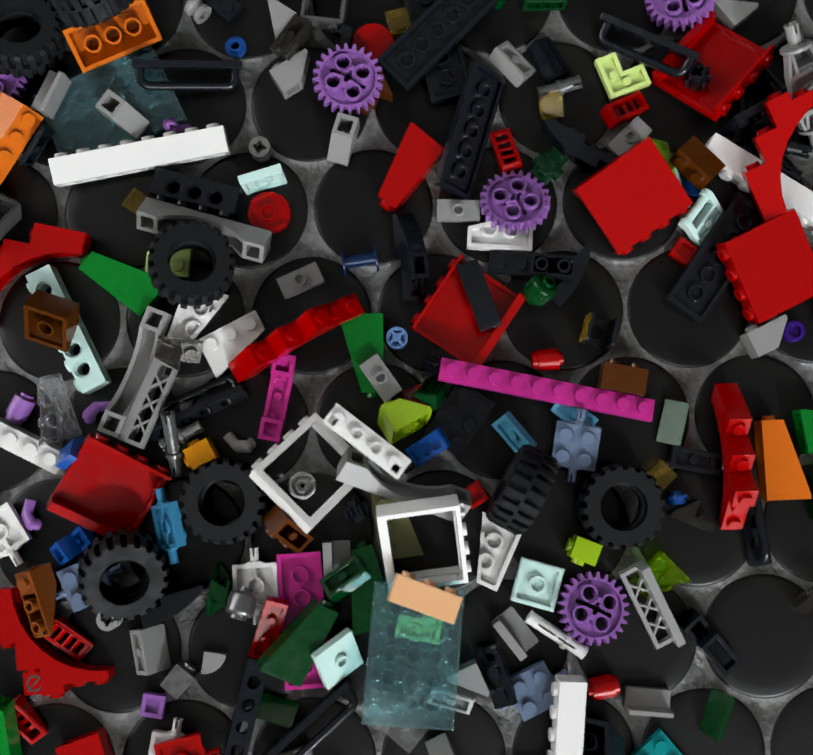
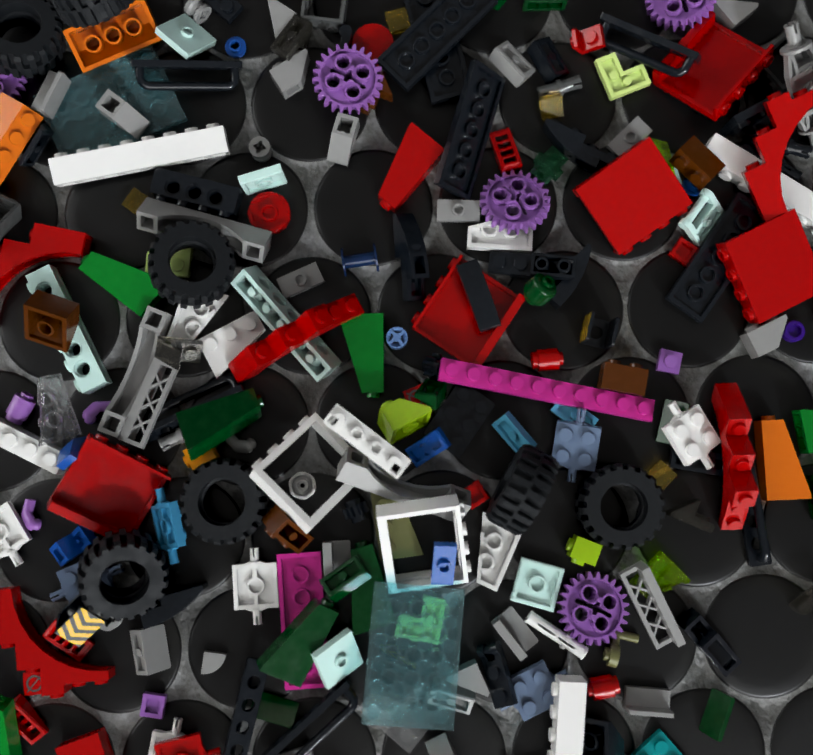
dark orange slope [14,562,57,638] -> none
dark grey pin [160,411,185,477] -> none
flat silver brick [160,659,199,699] -> none
medium lavender arm [163,118,191,134] -> none
dark green piece [206,562,233,616] -> none
flat silver head [225,586,258,621] -> none
red plate [248,595,289,658] -> none
dark pink slope [258,354,297,442] -> none
light grey plate [359,353,403,402] -> none
light nougat brick [386,570,463,625] -> none
red slope [600,90,650,130] -> none
blue plate [665,491,688,506] -> none
black gear [683,62,711,92] -> none
none -> piece [55,594,105,647]
none -> light aqua plate [154,13,217,60]
none -> dark green slope [176,388,264,460]
none -> light aqua brick [230,265,342,382]
none -> plate [430,542,457,585]
none -> red bracket [570,24,606,55]
none -> olive plate [603,631,639,668]
none -> medium lavender plate [655,348,683,375]
none -> white plate [661,401,721,470]

